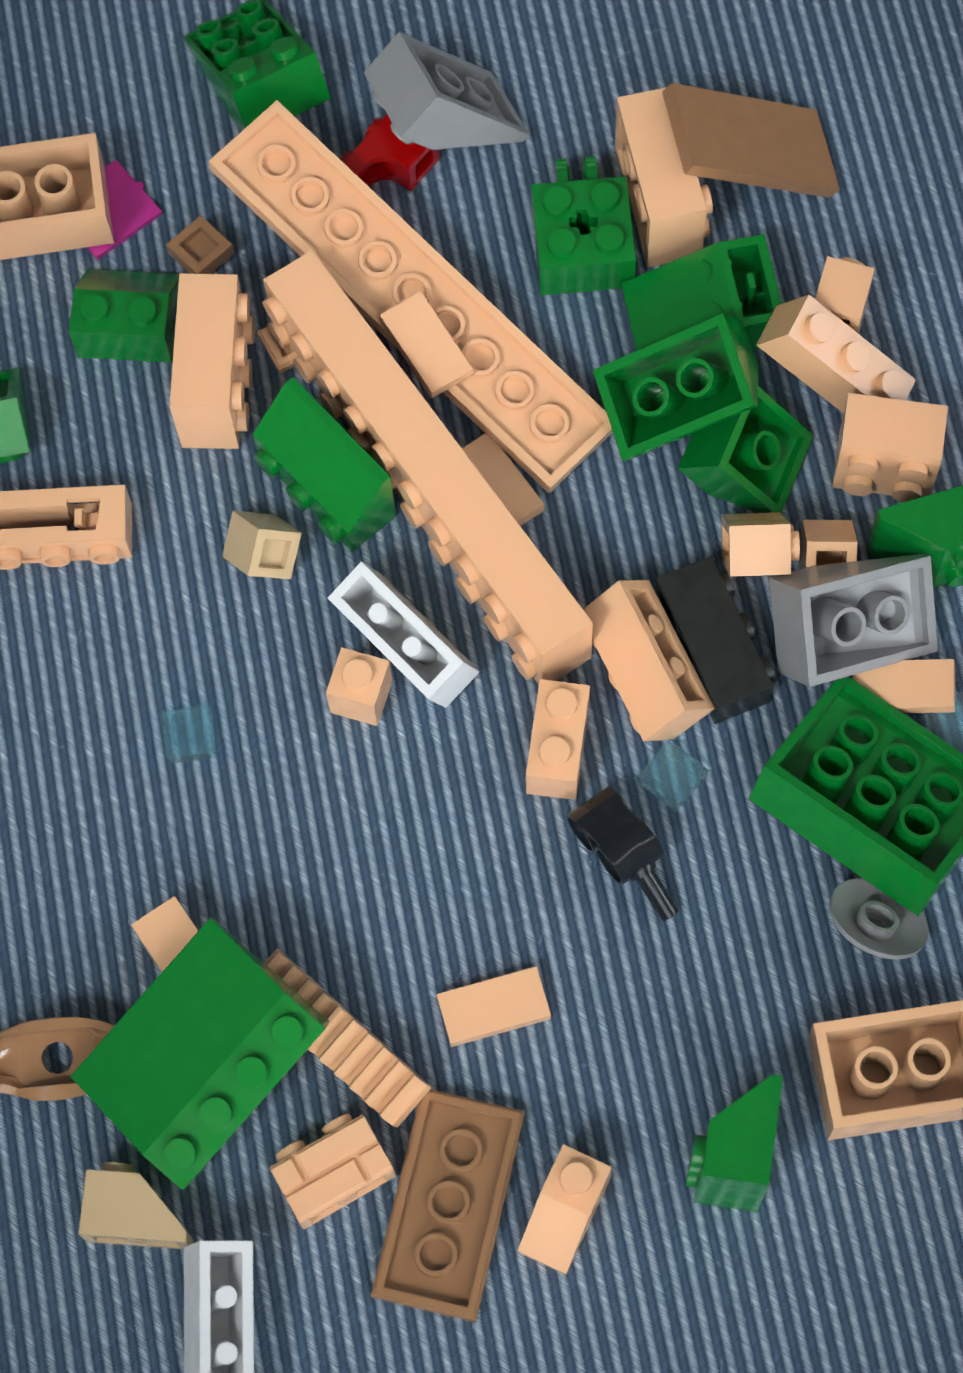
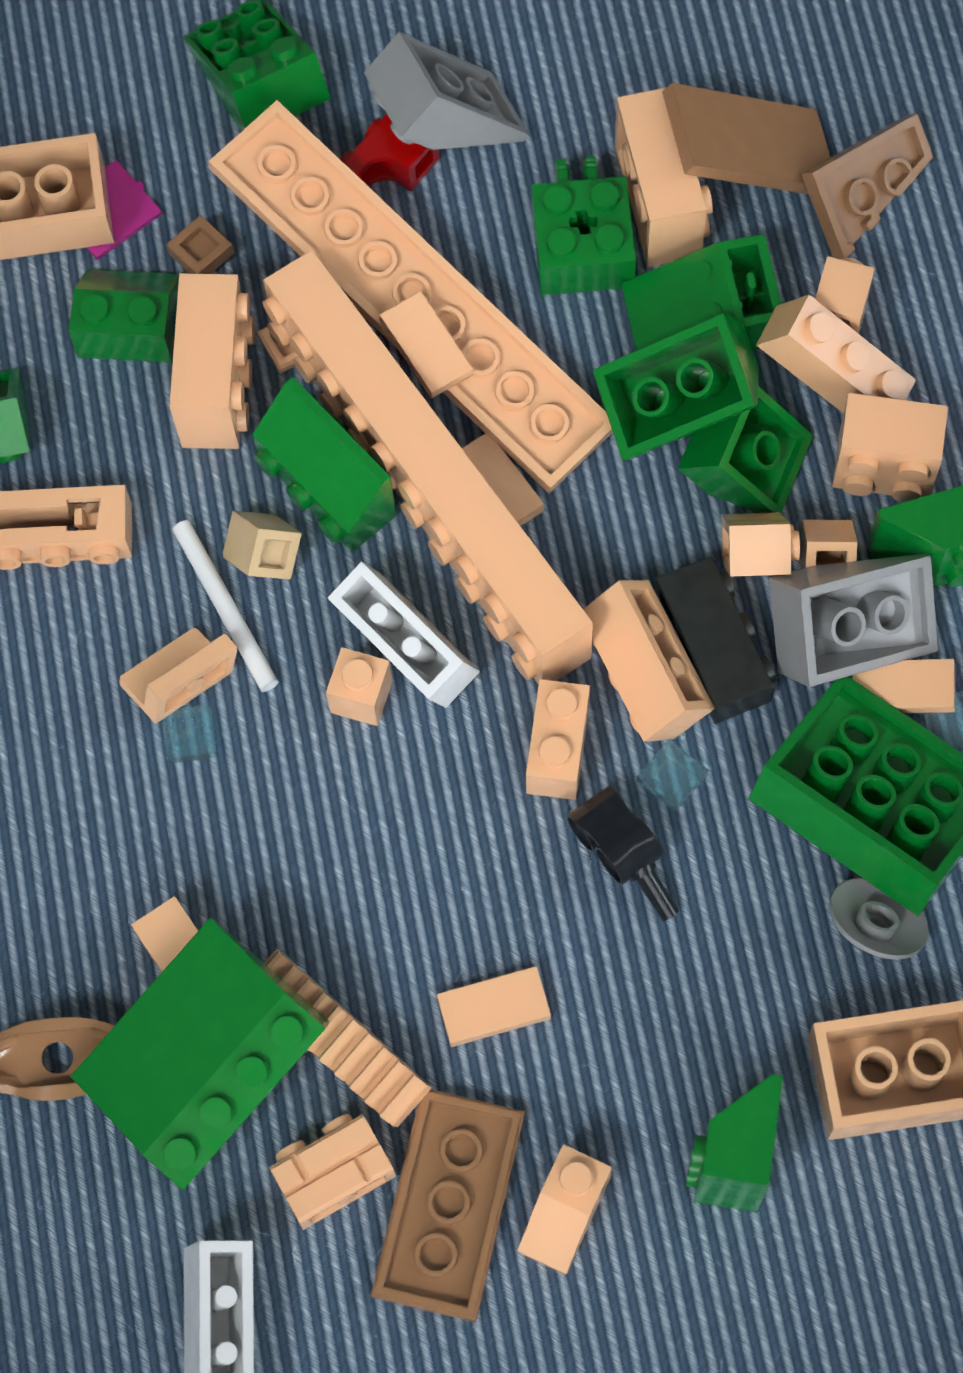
tan slope [78,1162,193,1249] -> none
none -> light nougat panel [119,628,238,724]
none -> white bar [172,520,279,692]
none -> medium nougat wing [801,113,933,259]

